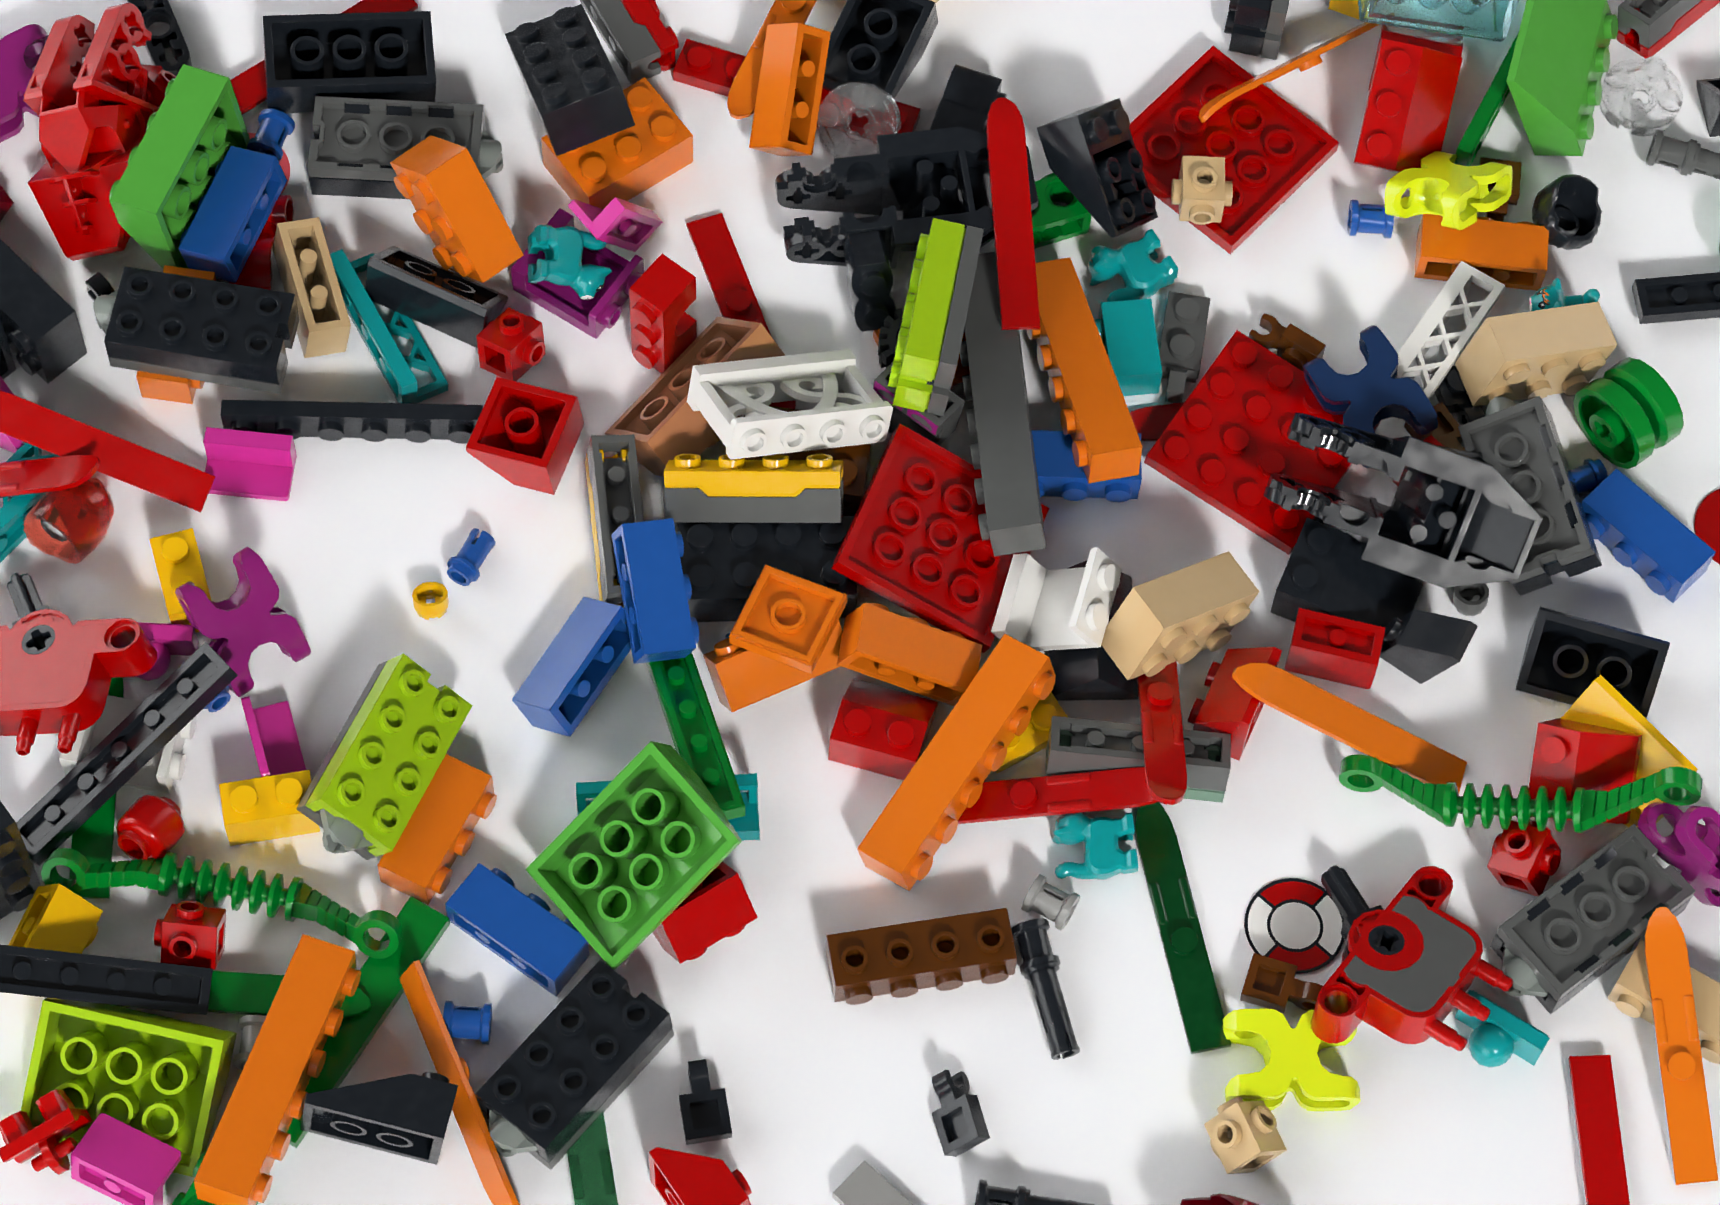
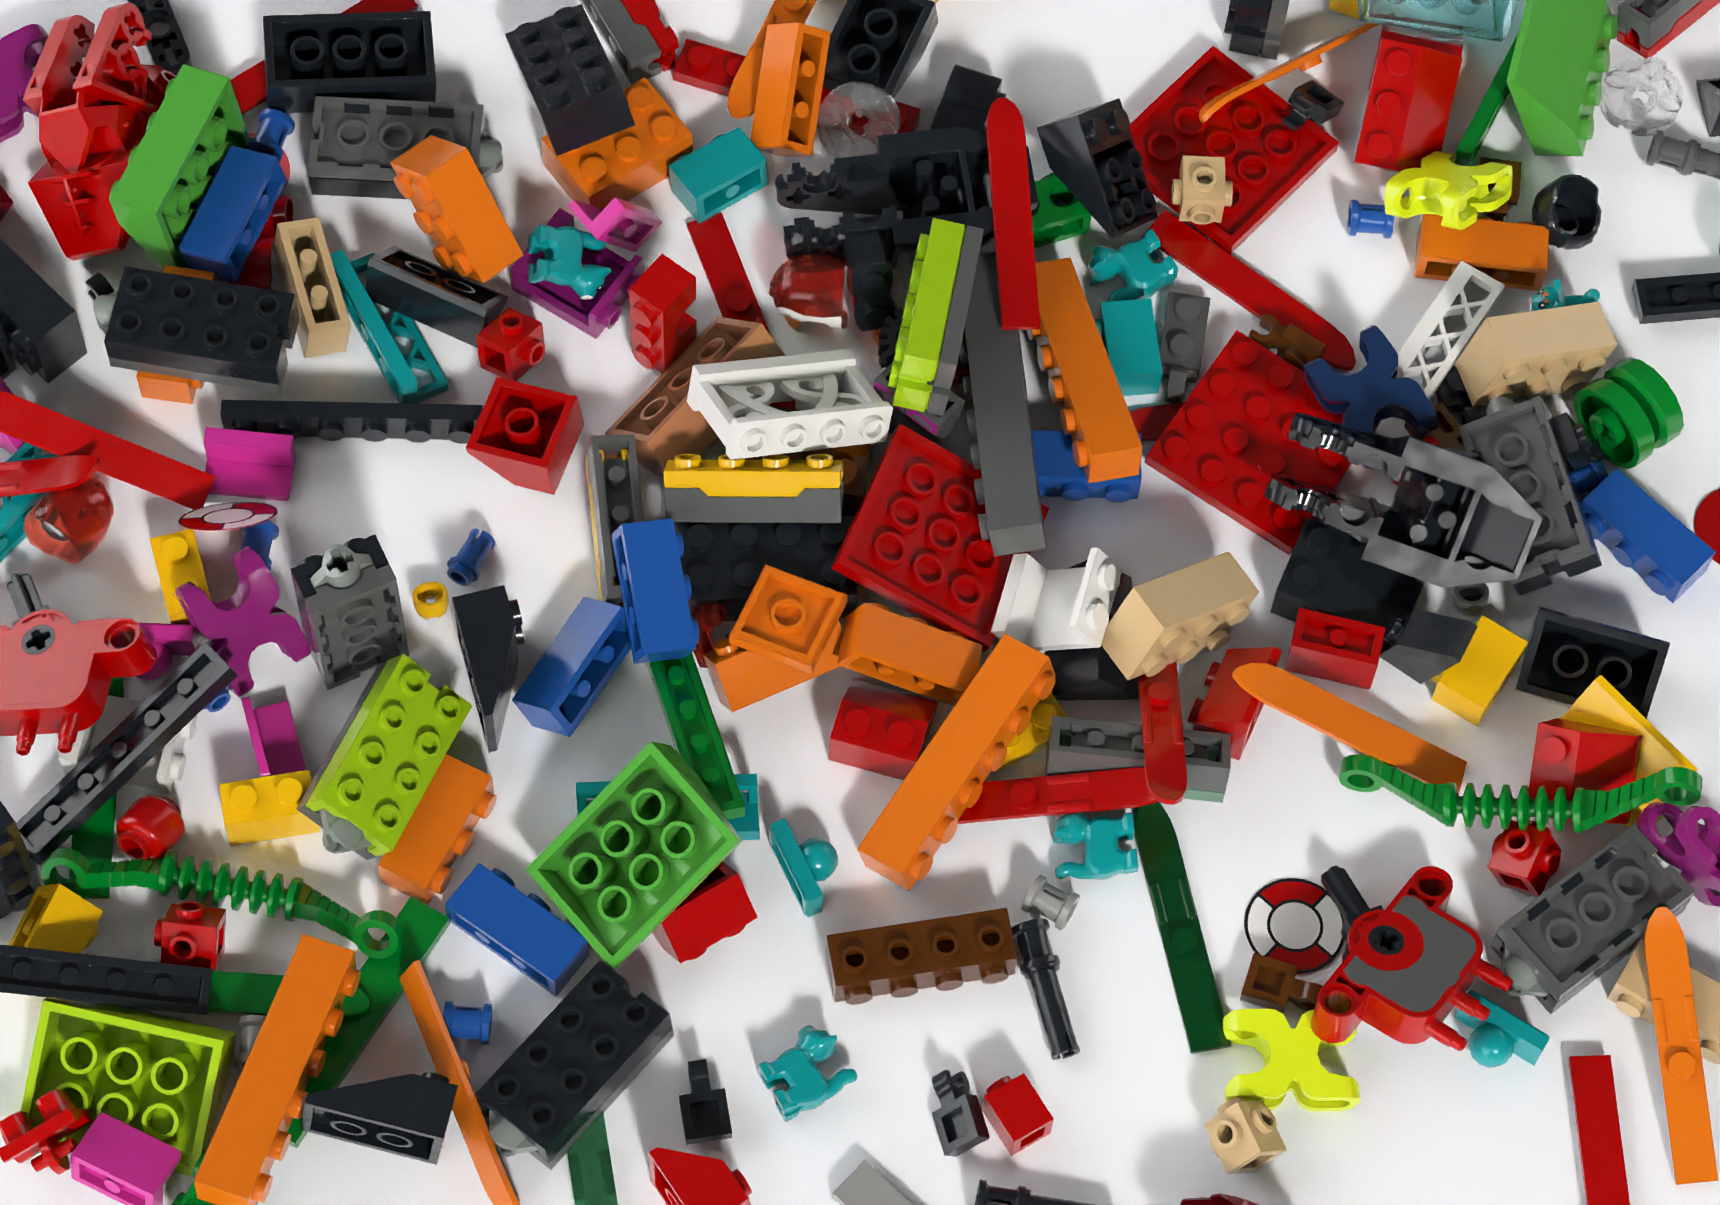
none -> sticker [178,502,278,531]
none -> blue bush [232,520,280,571]
none -> dark grey piece [290,534,409,690]
none -> black slope [452,585,525,753]
none -> teal brick [668,126,769,224]
none -> clear red arm [692,602,726,668]
none -> teal animal [757,1025,858,1122]
none -> clear red piece [768,254,848,331]
none -> teal tile [769,818,839,918]
none -> red brick [982,1073,1054,1156]
none -> red piece [1142,210,1356,371]
none -> black plate [1281,80,1345,132]
none -> yellow brick [1431,615,1528,726]
none -> black plate [1550,412,1605,470]

